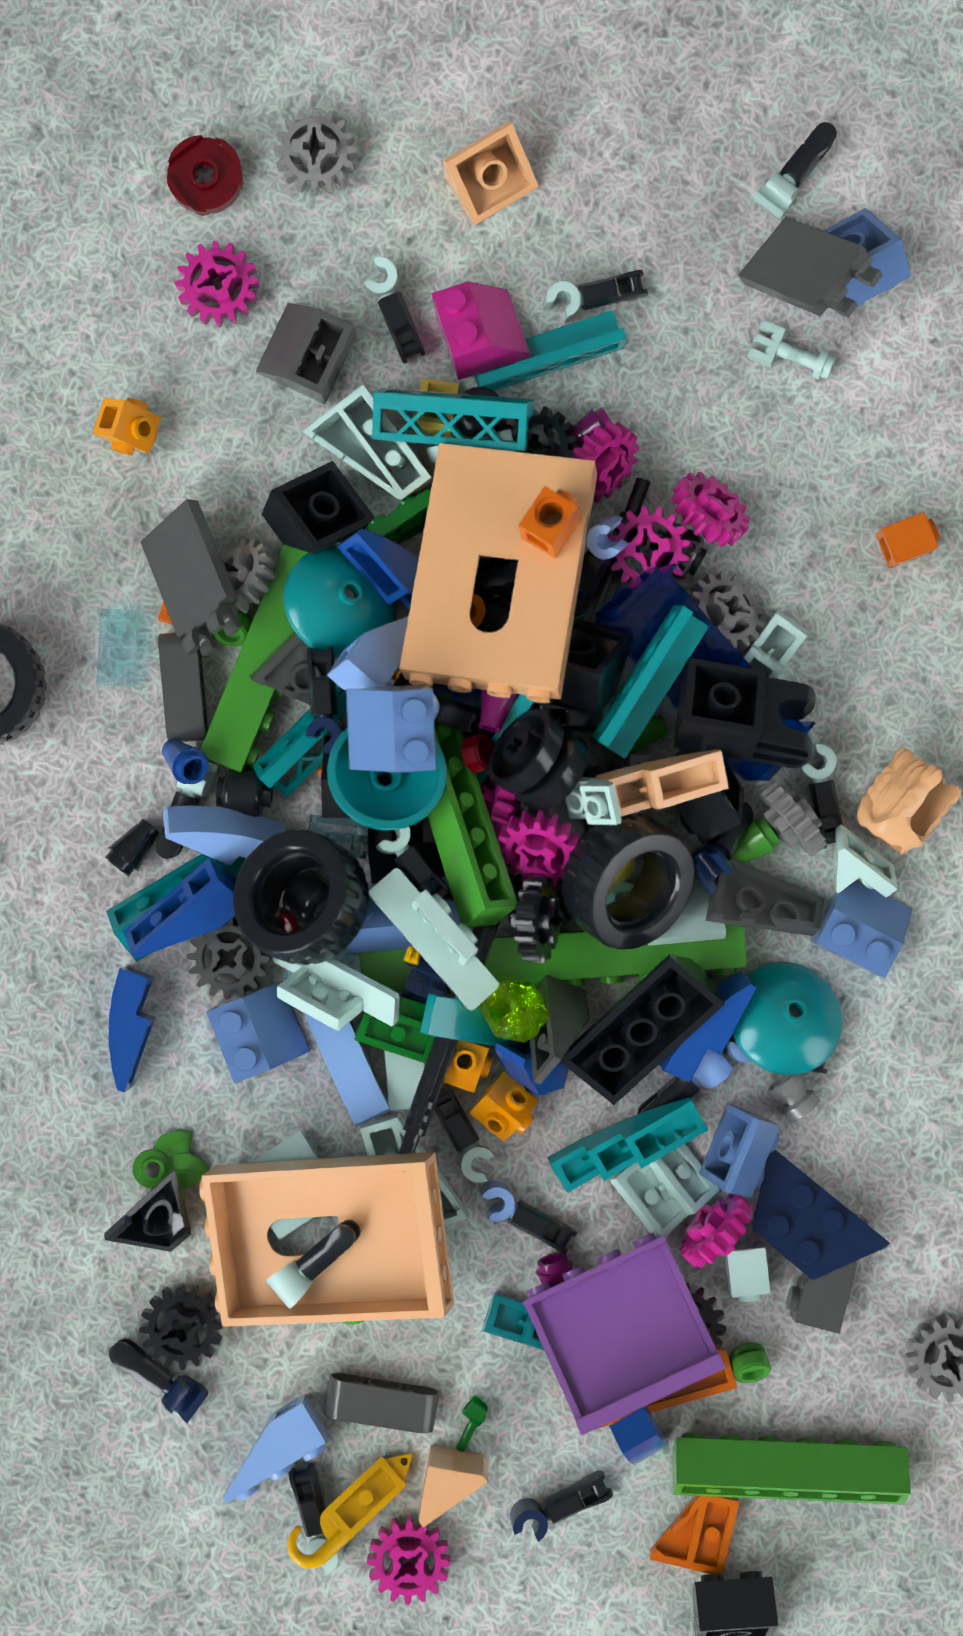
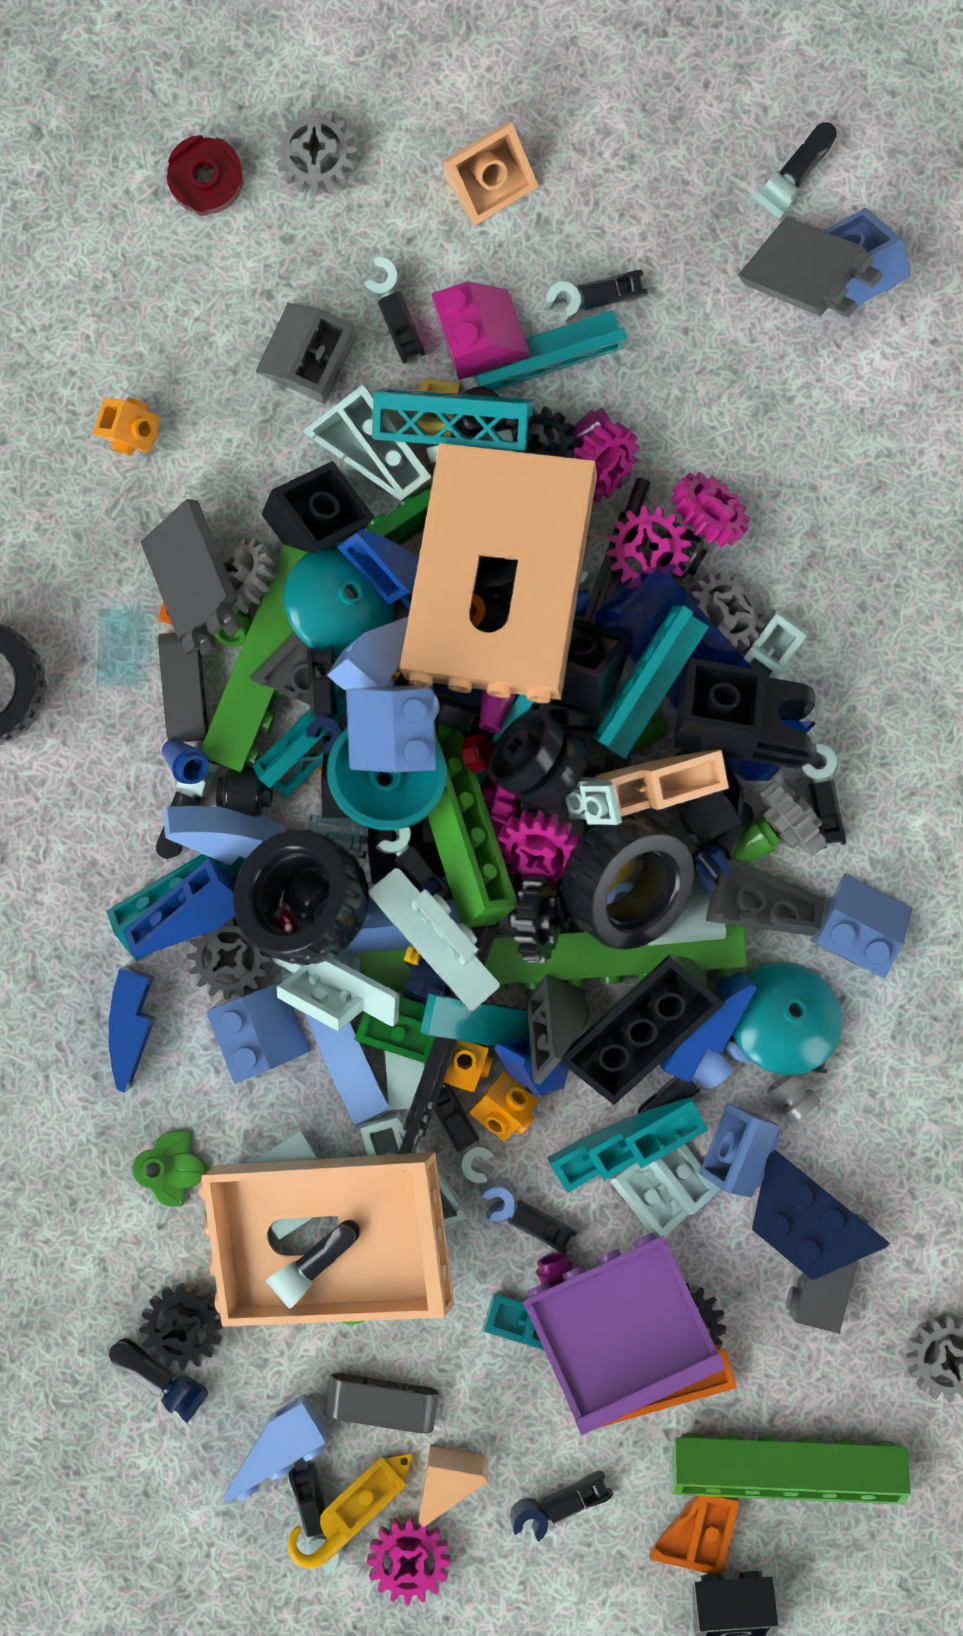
black slope [104,1169,191,1252] -> none
black cone [105,819,160,877] -> none
dark pink gear [175,241,260,327] -> none
green hand [456,1396,488,1452] -> none
clear neon green brick [478,981,551,1043] -> none
orange brick [518,486,581,559] -> none
piece [575,515,629,617] -> none
blue slope [609,1407,669,1465] -> none
dark pink gear [679,1193,753,1268] -> none
light aqua brick [724,1241,771,1302] -> none
bright green tile [730,1342,771,1383] -> none
light aqua hinge [747,321,836,380] -> none
light aqua slope [834,824,898,898] -> none
light nougat piece [856,747,962,855] -> none
orange brick [875,512,940,569] -> none

